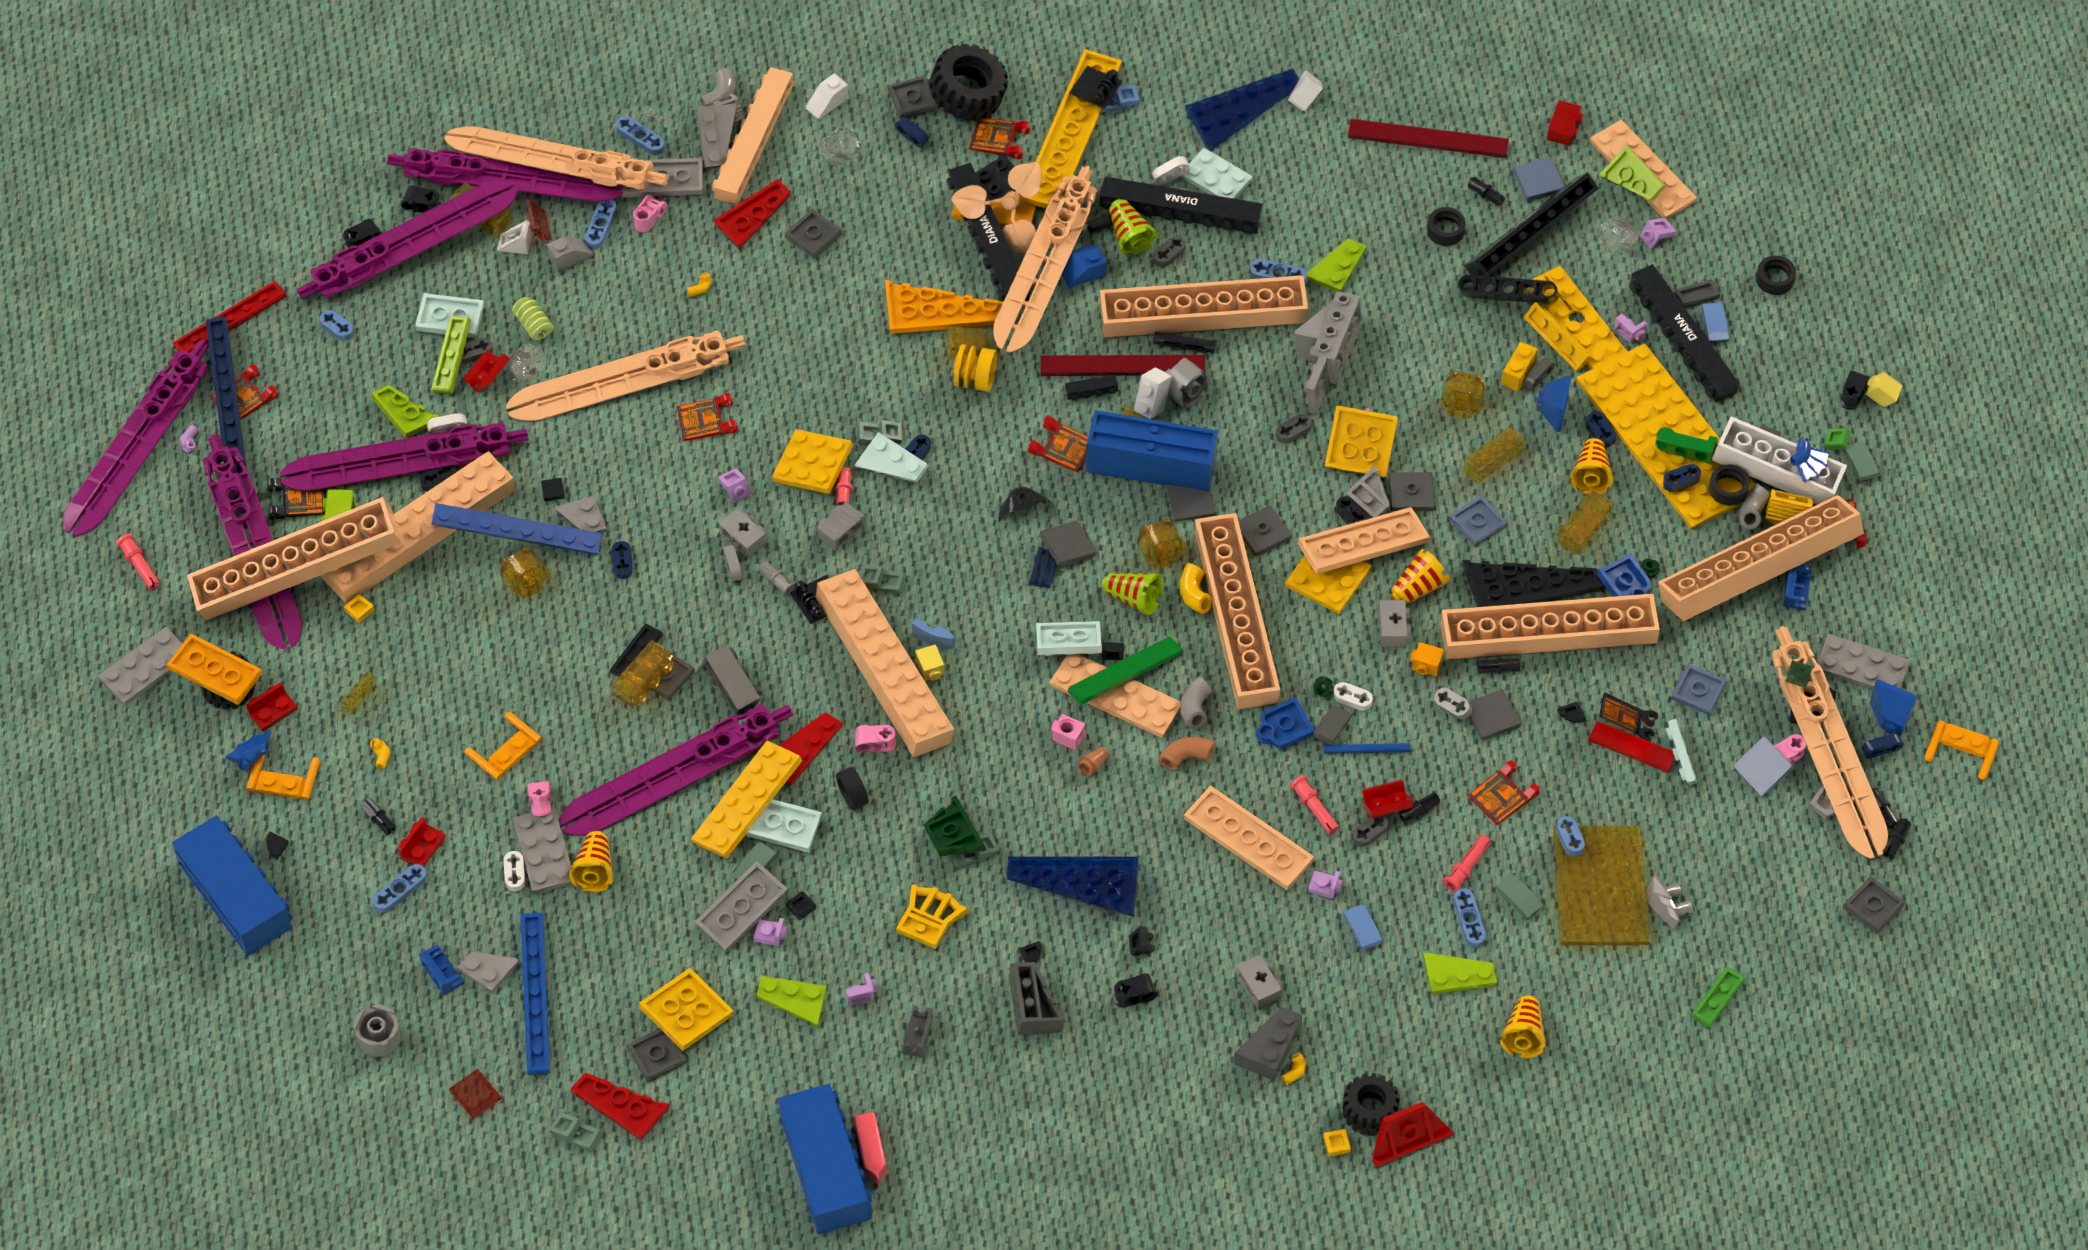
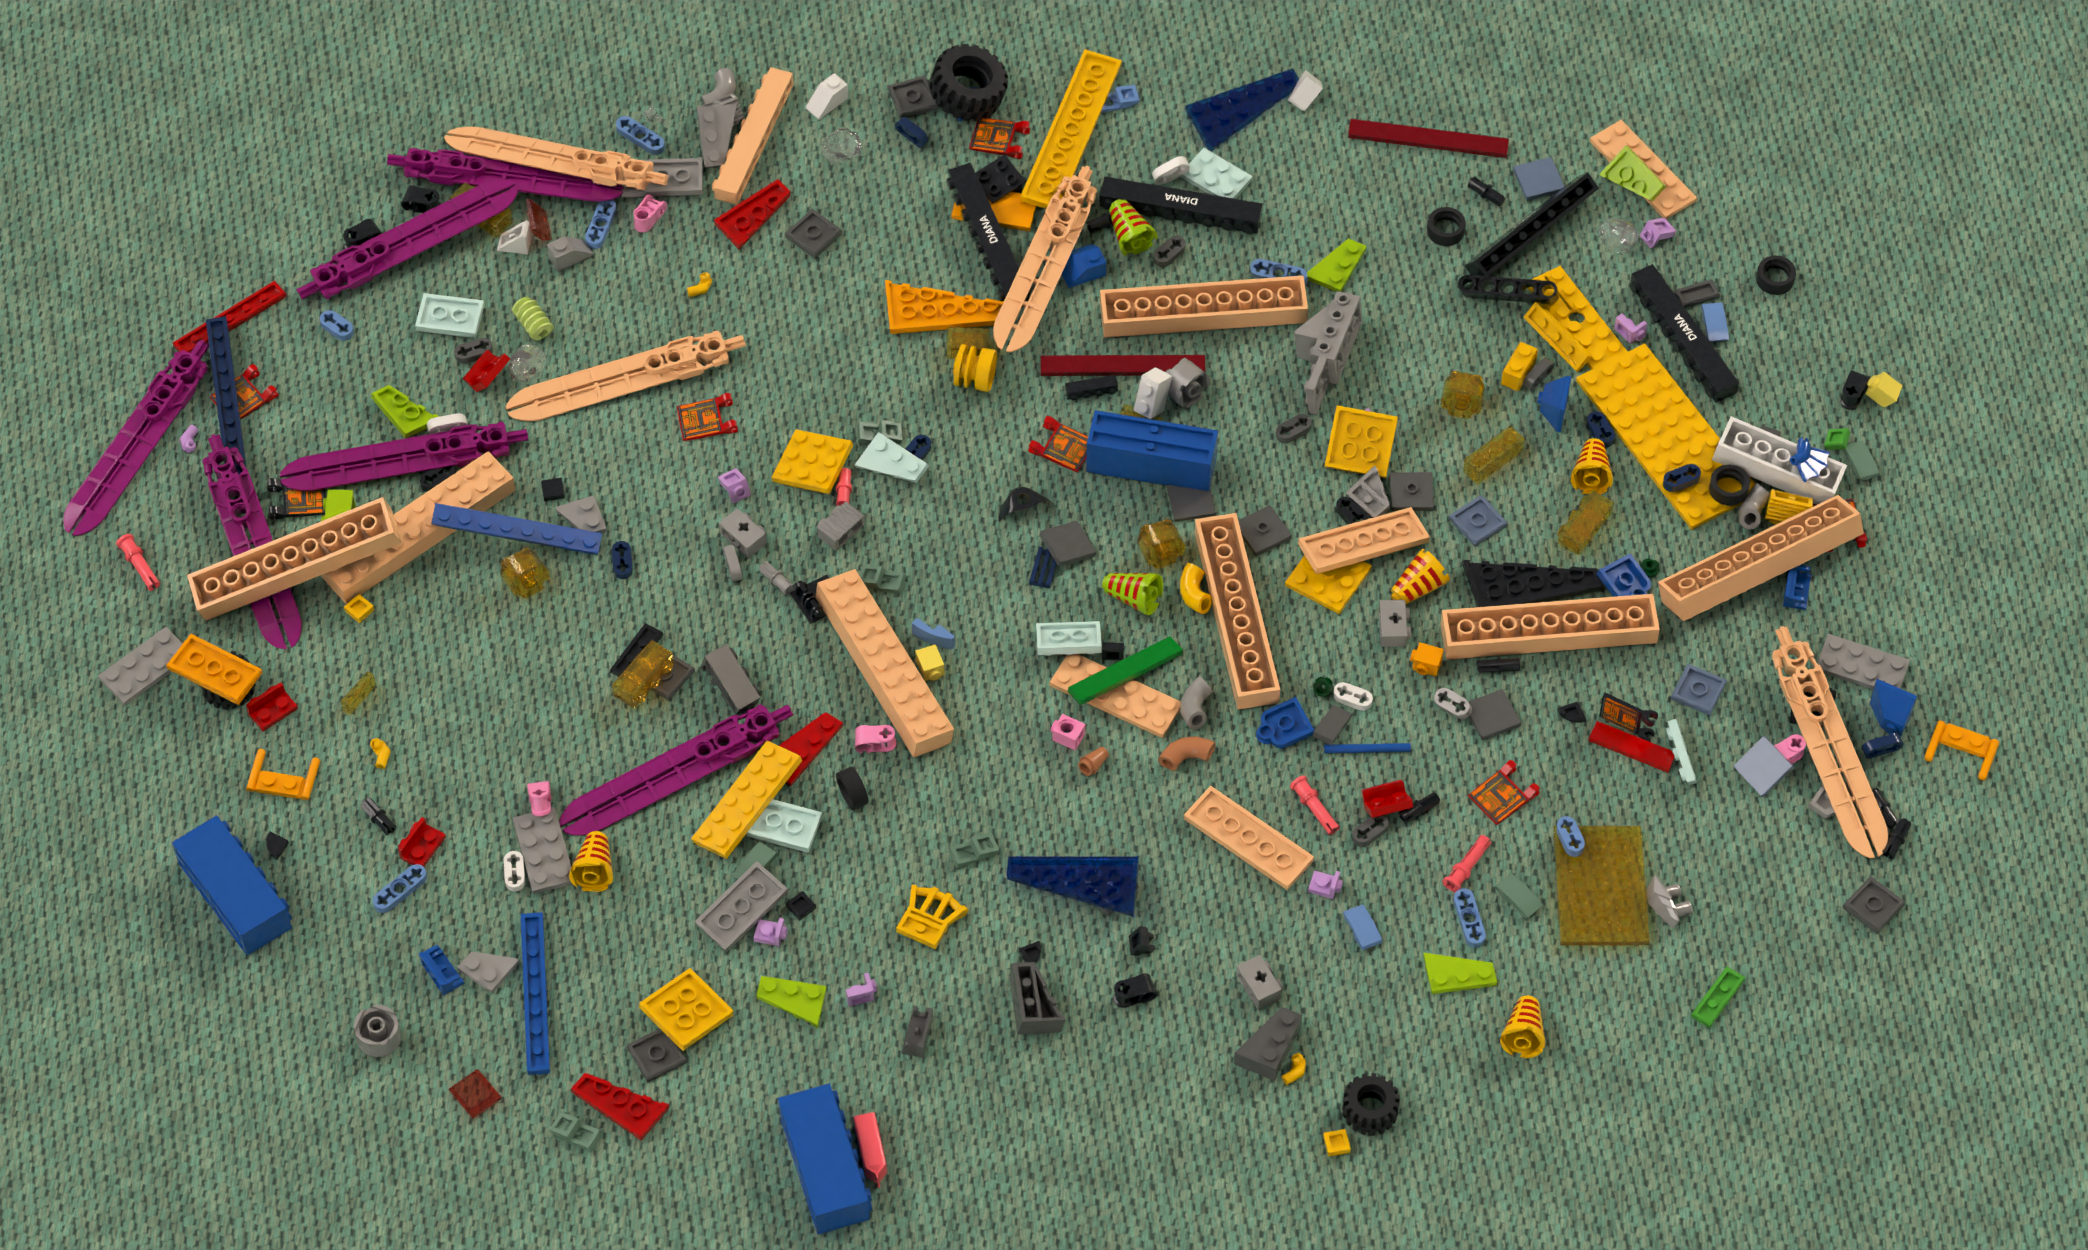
blue arm [226,730,271,771] -> none
lime tile [431,316,471,394] -> none
light orange plate [465,712,542,780] -> none
dark green wing [923,795,986,856] -> none
light nougat plant [952,162,1042,254] -> none
black hinge [1069,65,1123,109] -> none
black pin [1153,331,1216,354] -> none
red wing [1372,1101,1454,1167] -> none
red brick [1547,100,1584,146] -> none
green leg [1655,427,1718,464] -> none
clear green tile [1785,660,1813,688] -> none

